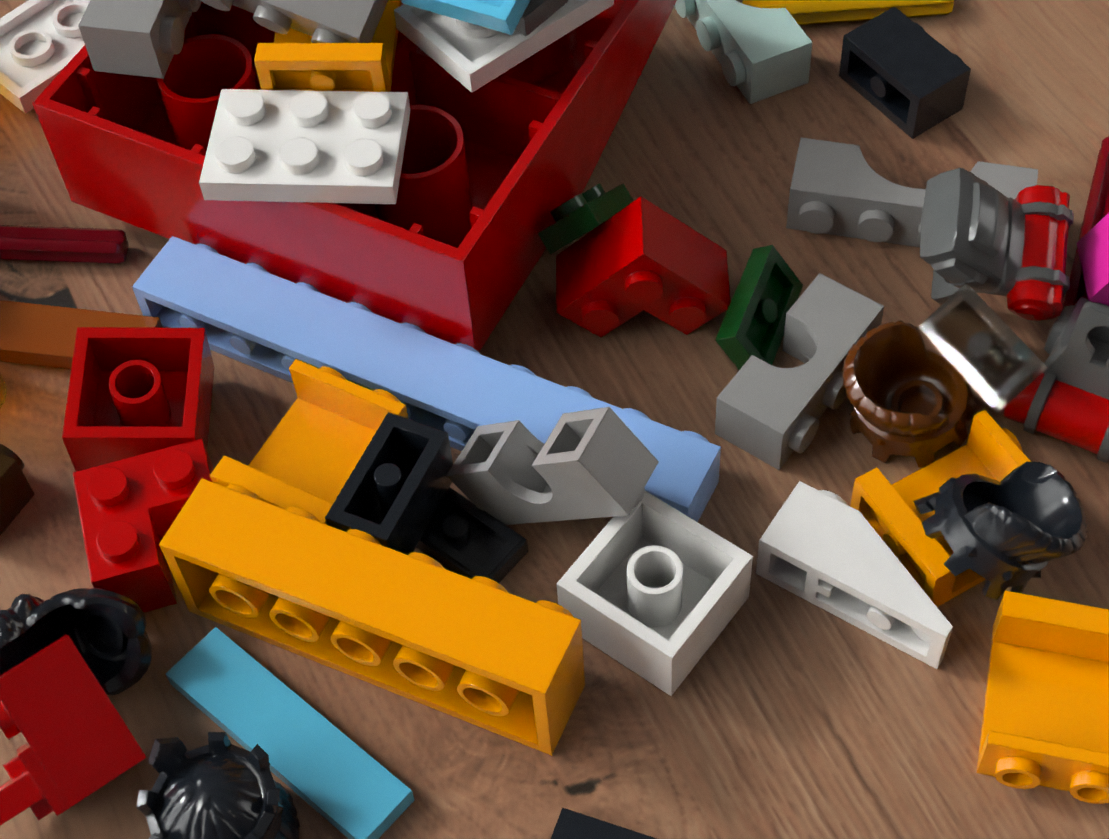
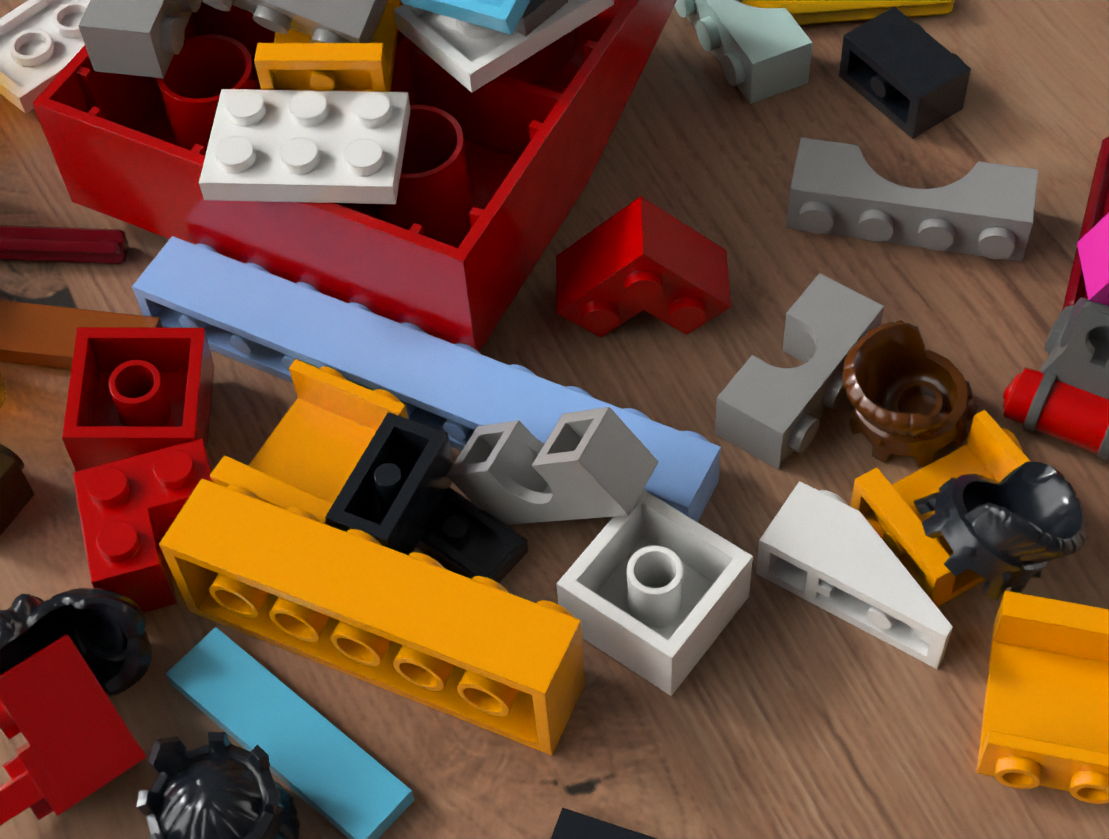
dark green plate [538,183,634,255] -> none
dark green plate [715,245,803,370] -> none
clear smoke slope [918,283,1048,413] -> none
dark grey piece [920,168,1074,321] -> none

